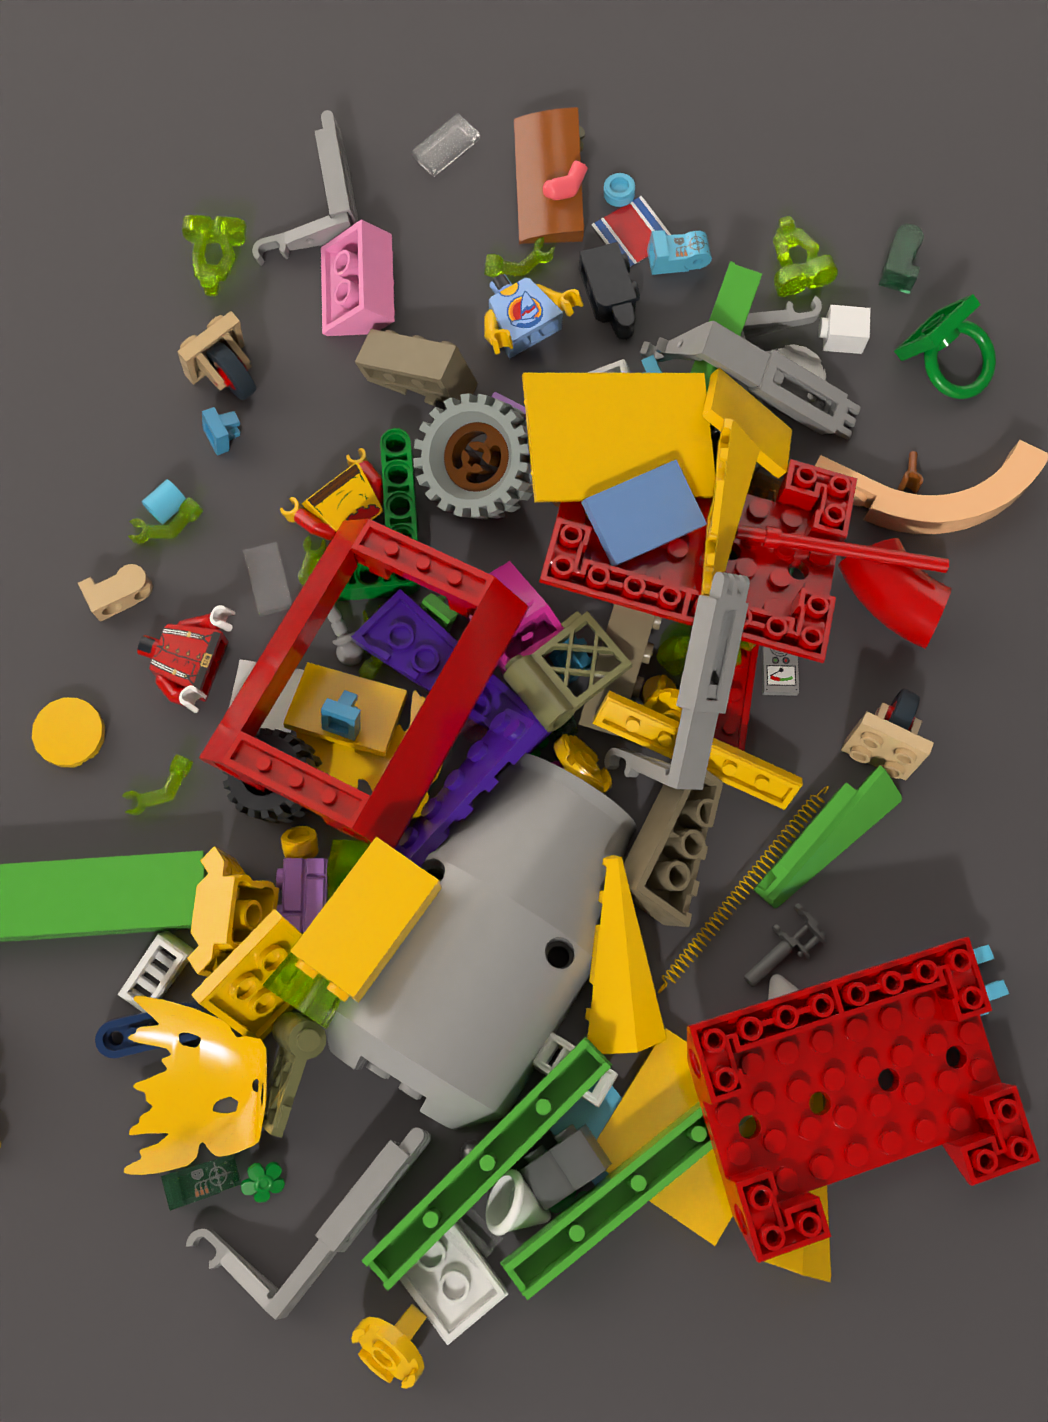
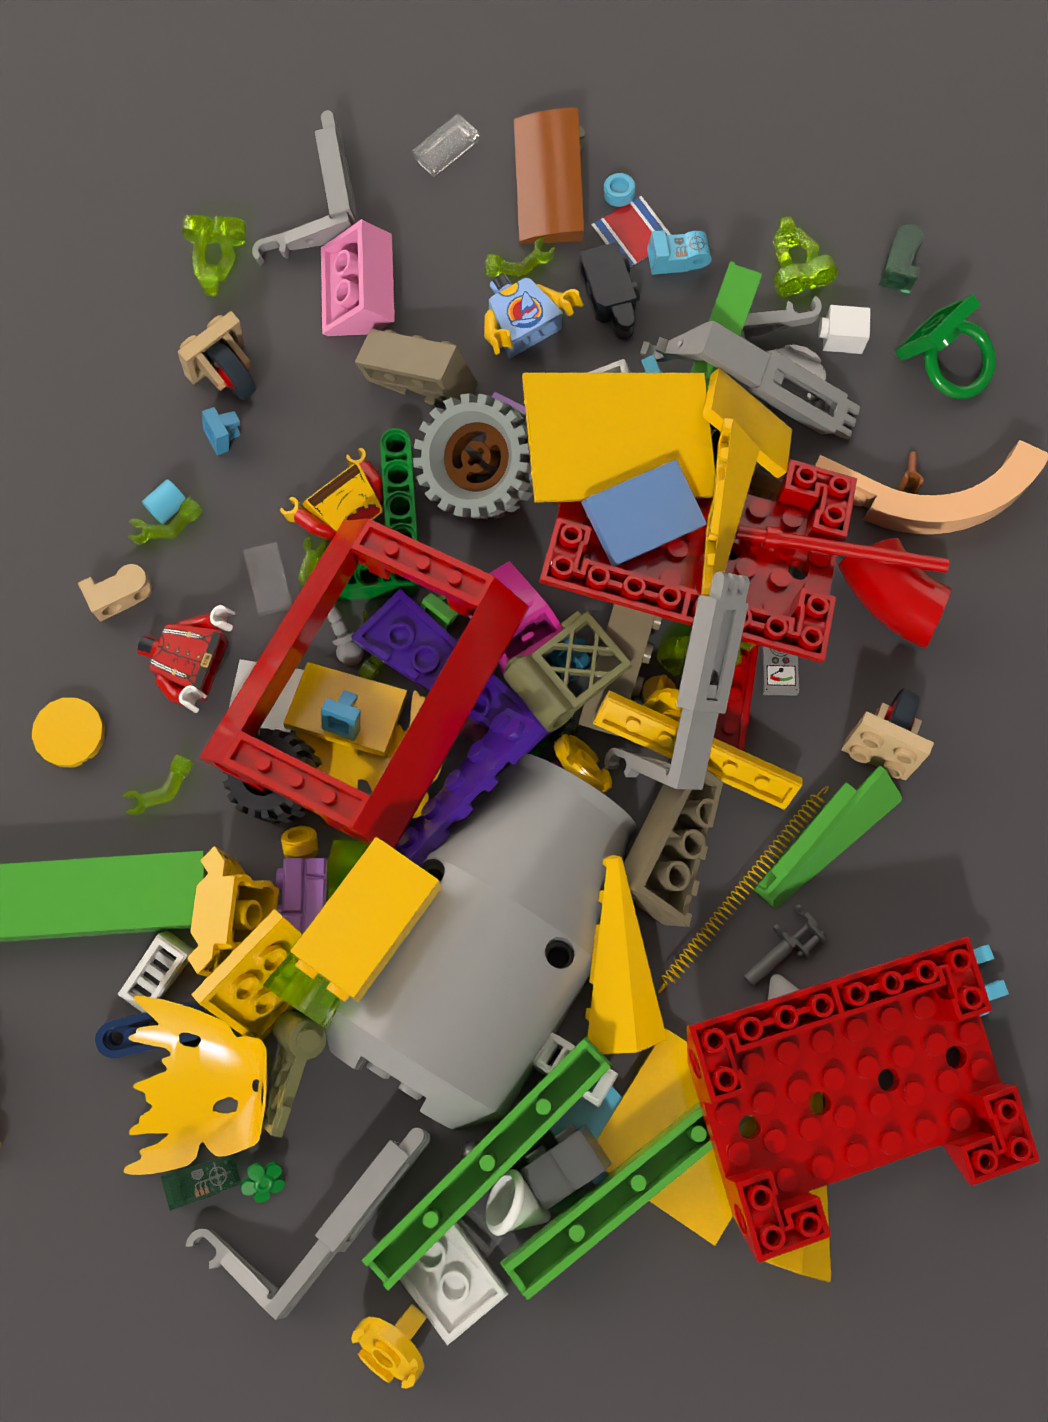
coral arm [543,161,588,200] -> none

